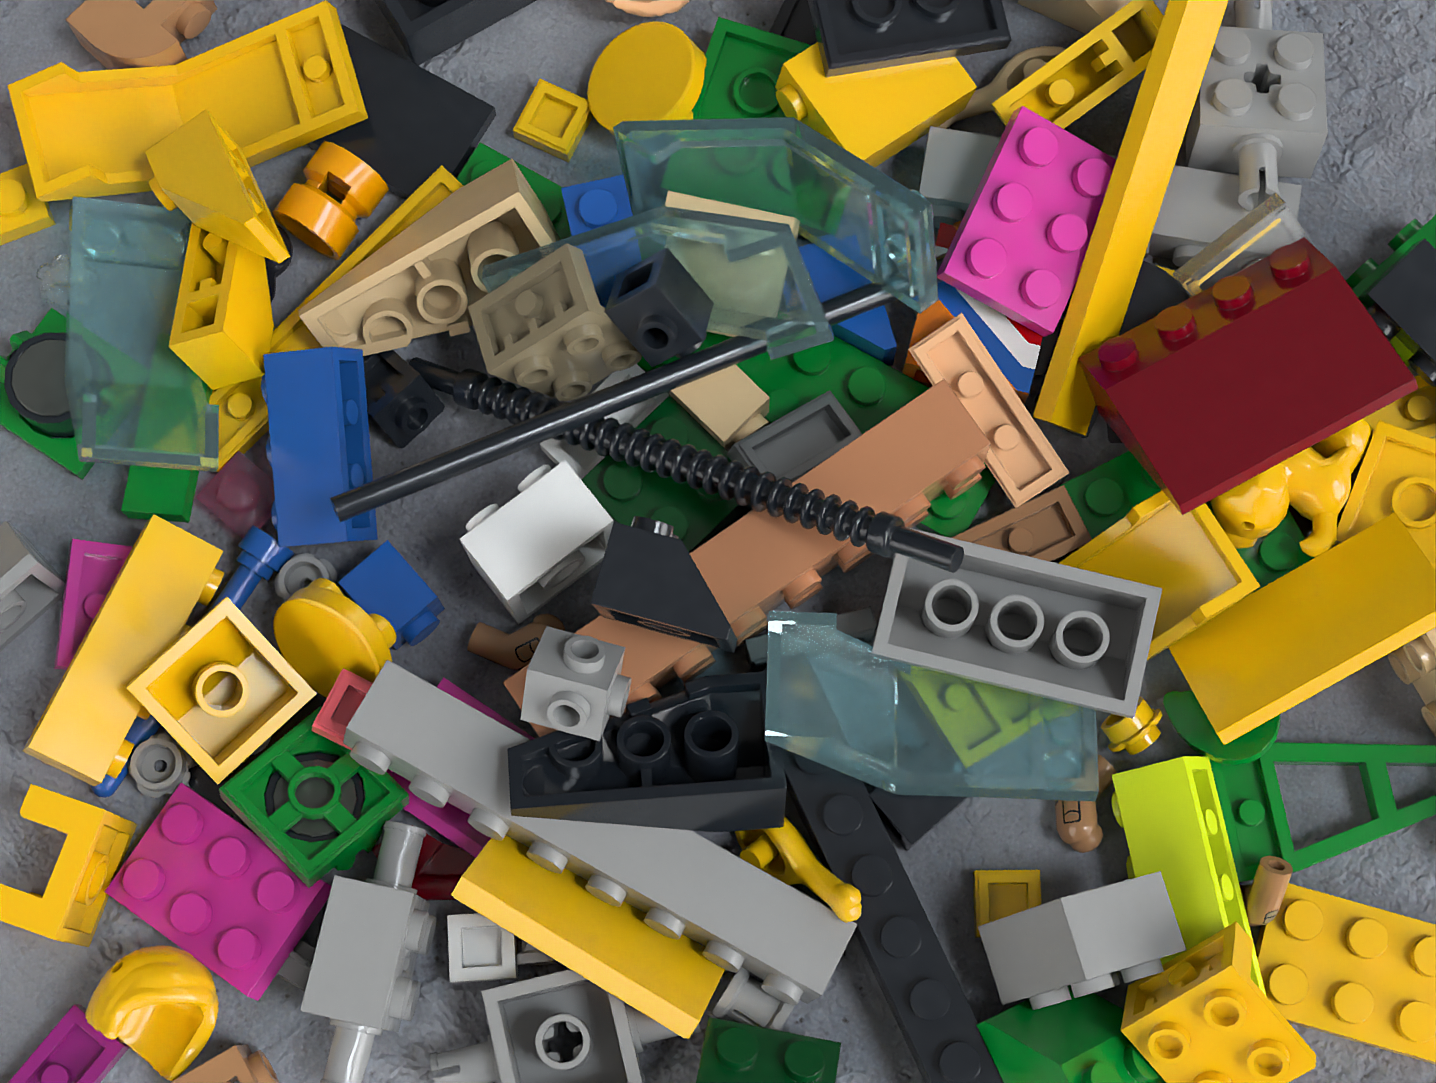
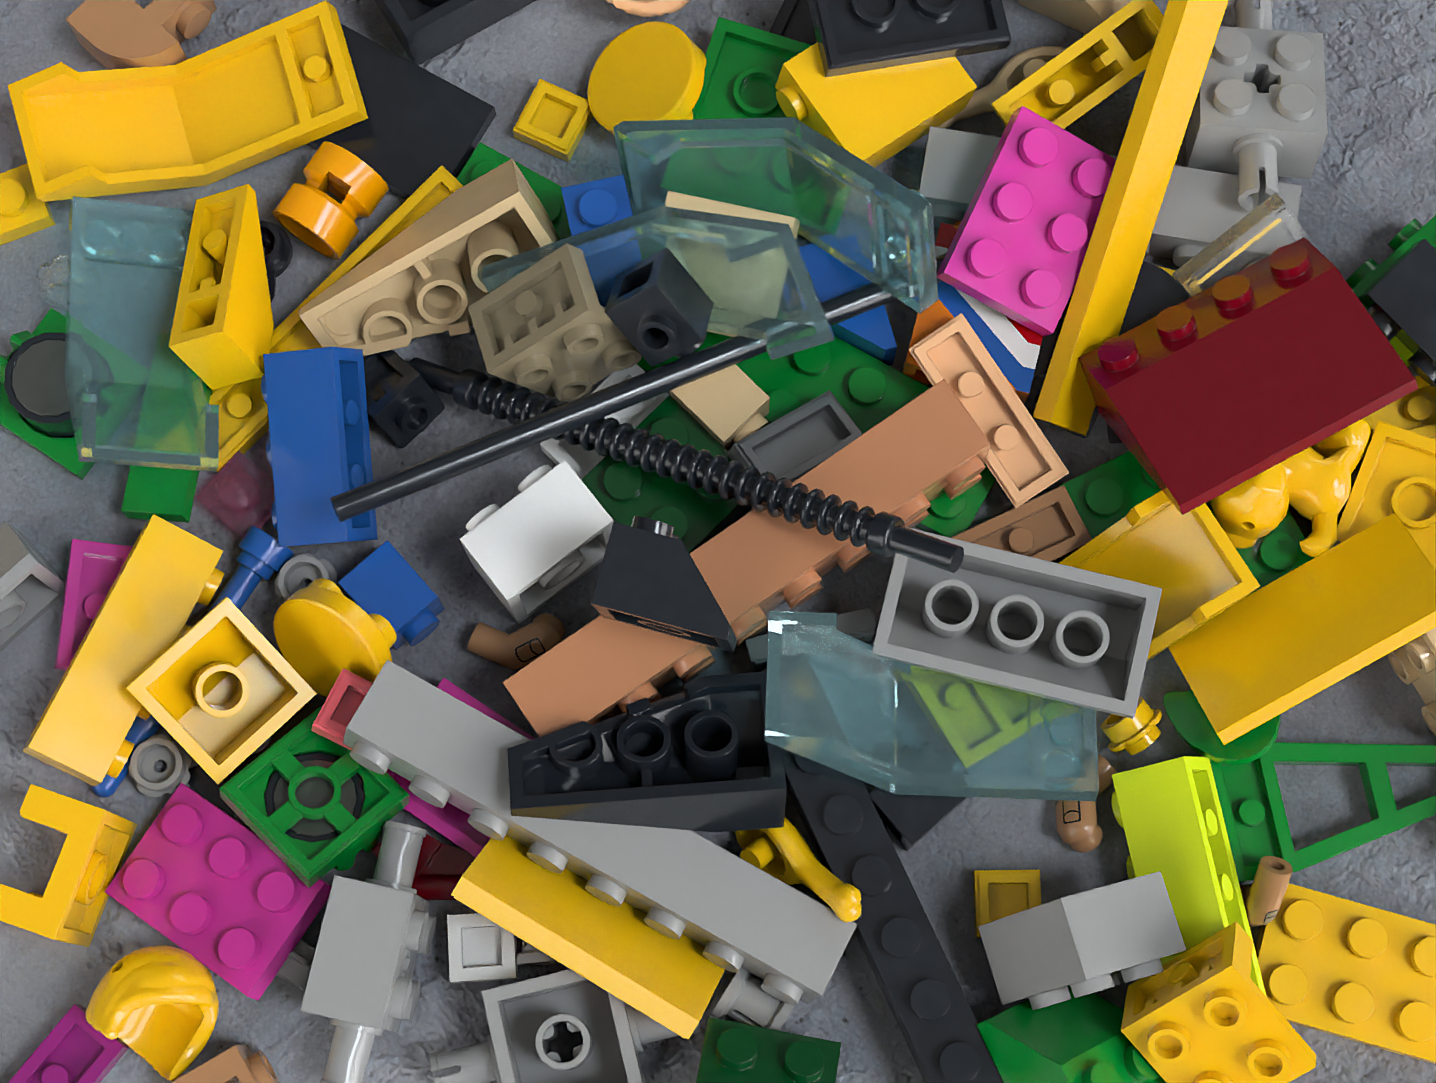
yellow slope [145,109,290,264] -> none
light grey brick [520,626,632,741] -> none

